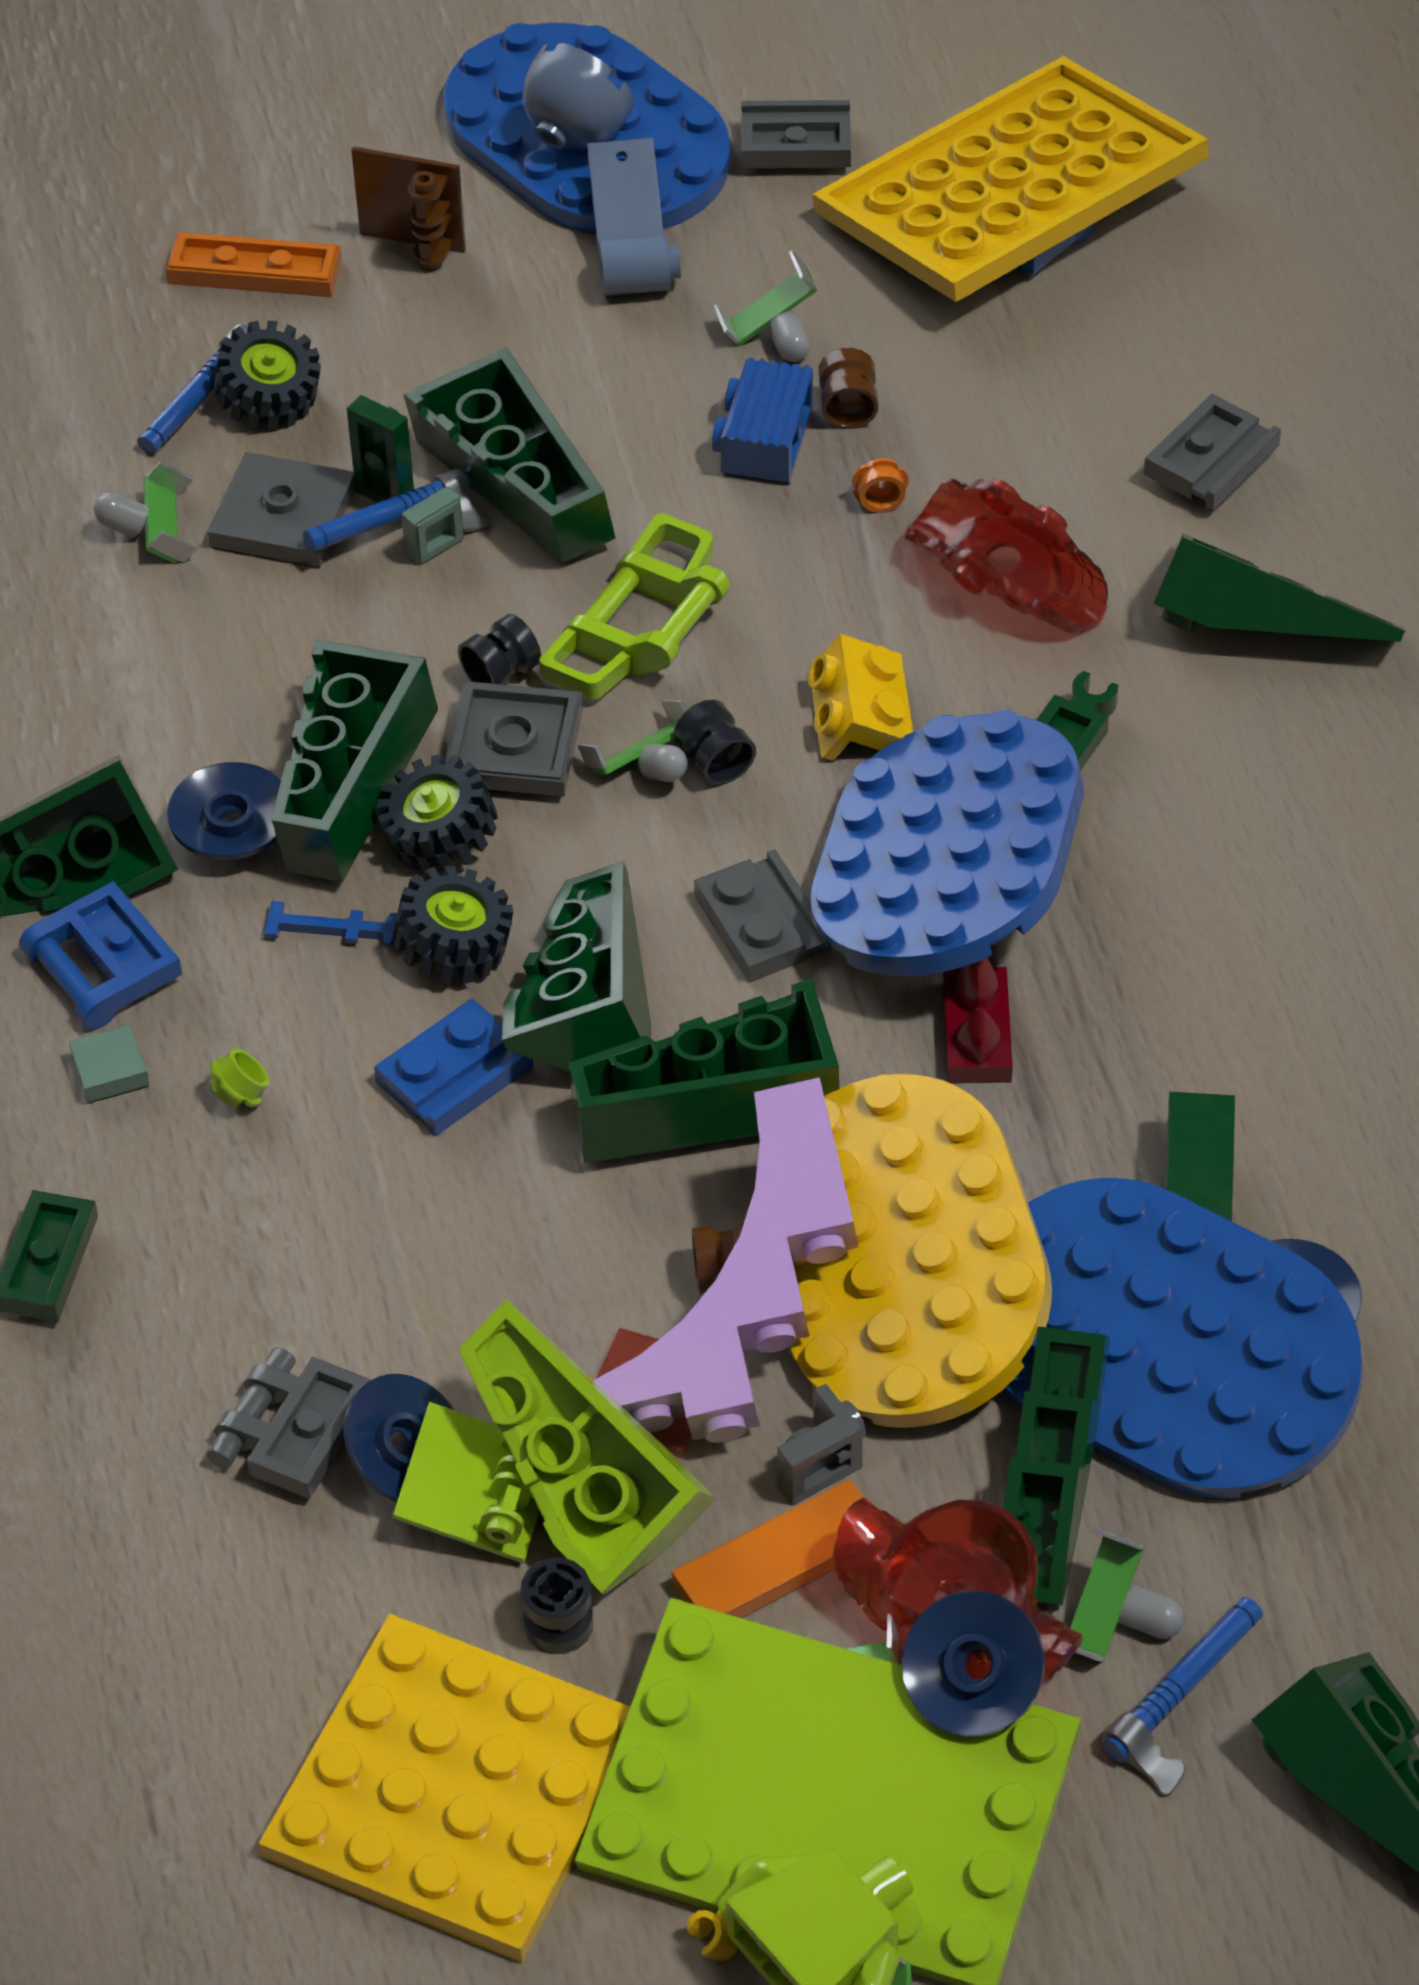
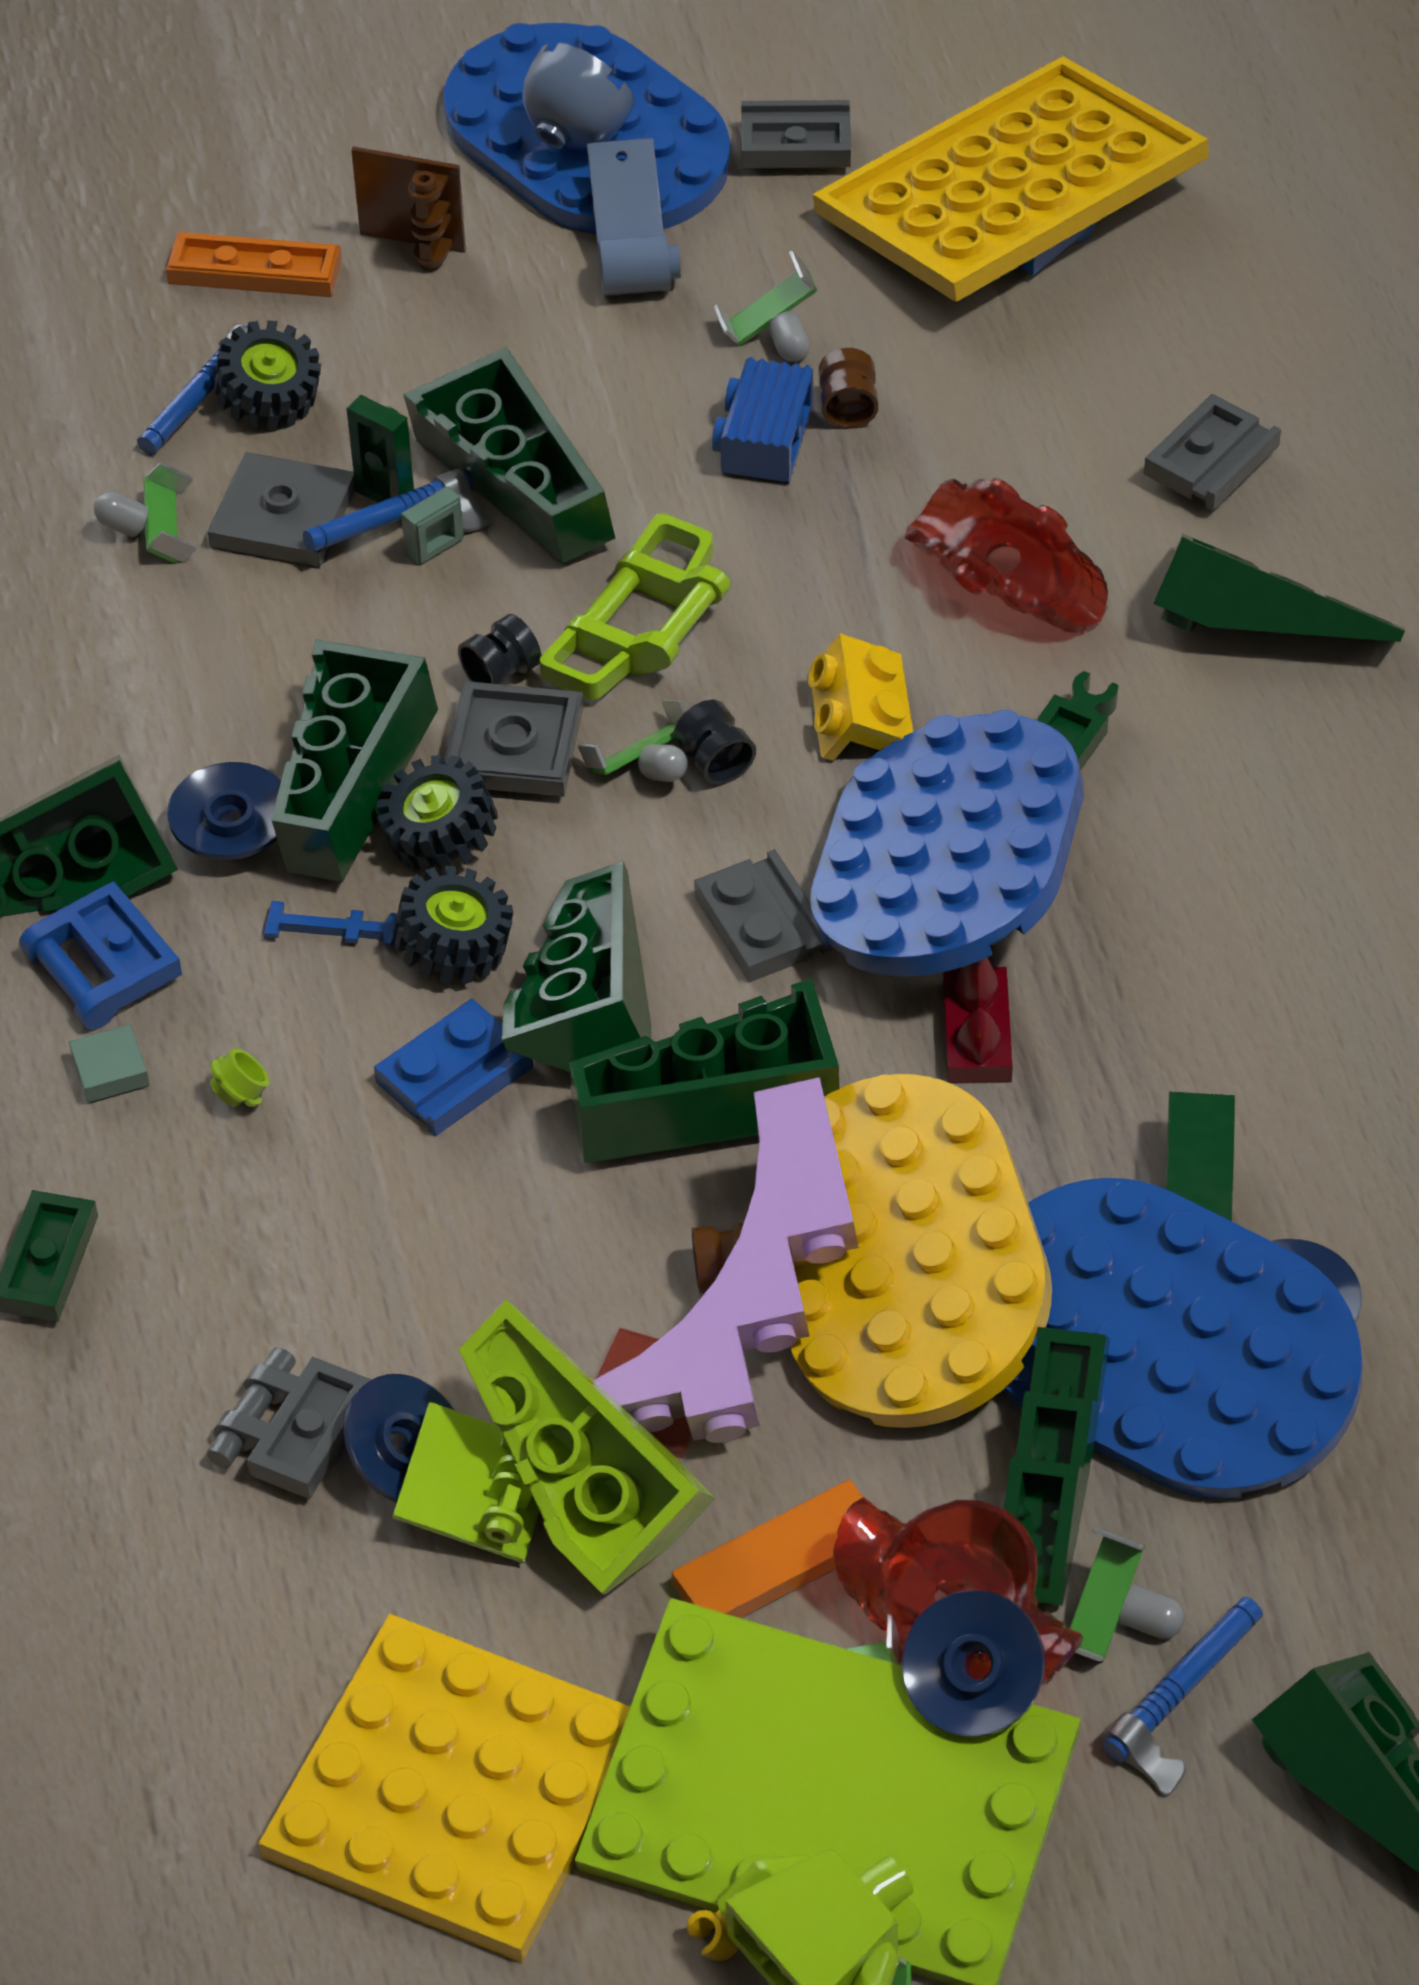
black wheel [521,1558,593,1654] -> none
dark grey bracket [777,1384,866,1506] -> none
orange plate [852,458,909,513] -> none

